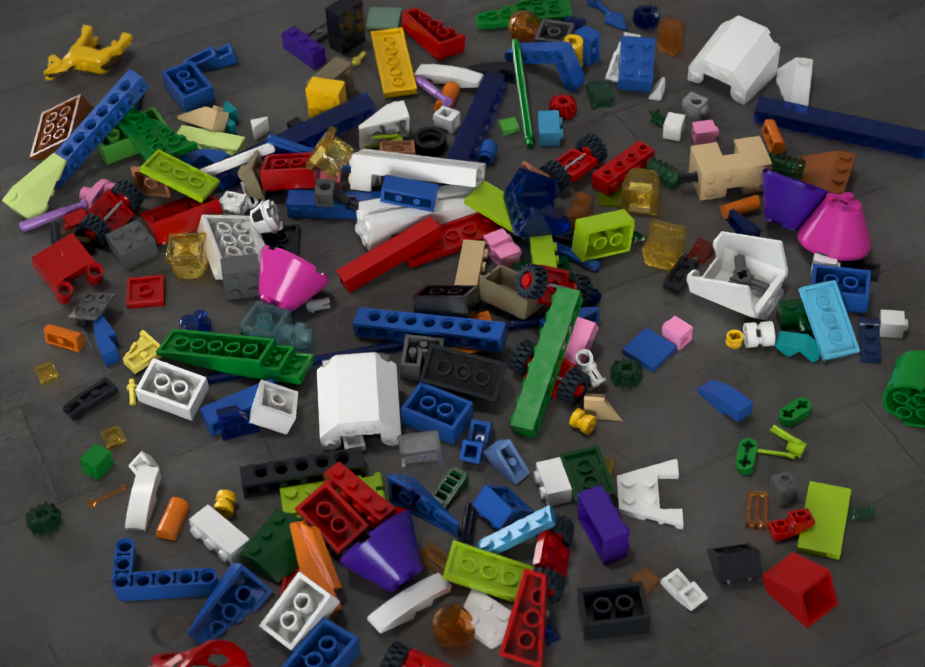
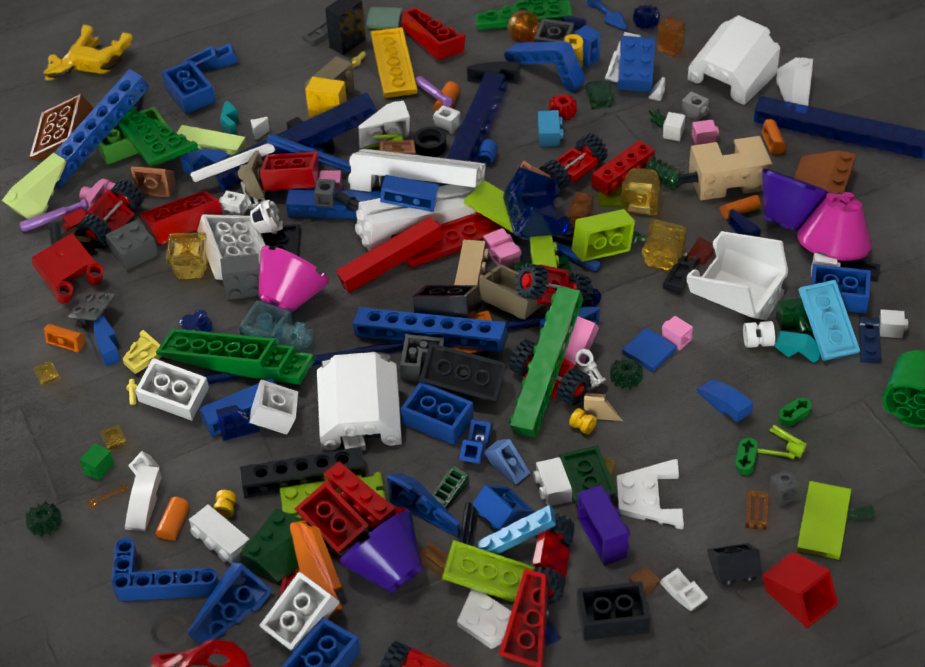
black hinge [63,377,119,421] -> none
red tile [126,275,165,309] -> none
lime tile [140,149,220,203] -> none
tan slope [177,105,229,133] -> none
dark purple brick [281,26,327,70] -> none
clear yellow piece [306,126,354,178] -> none
light grey pin [306,297,331,313] -> none
white slope [367,573,452,633] -> none
clear brick [398,430,442,467] -> none
white slope [414,64,484,88] -> none
clear orange cylinder [431,603,475,649] -> none
bright green tile [498,117,520,135] -> none
green piece [511,39,534,148] -> none
yellow bush [726,330,744,349] -> none
dark grey bush [728,254,770,294] -> none
red slope [767,508,815,542] -> none
clear green piece [768,152,806,180] -> none

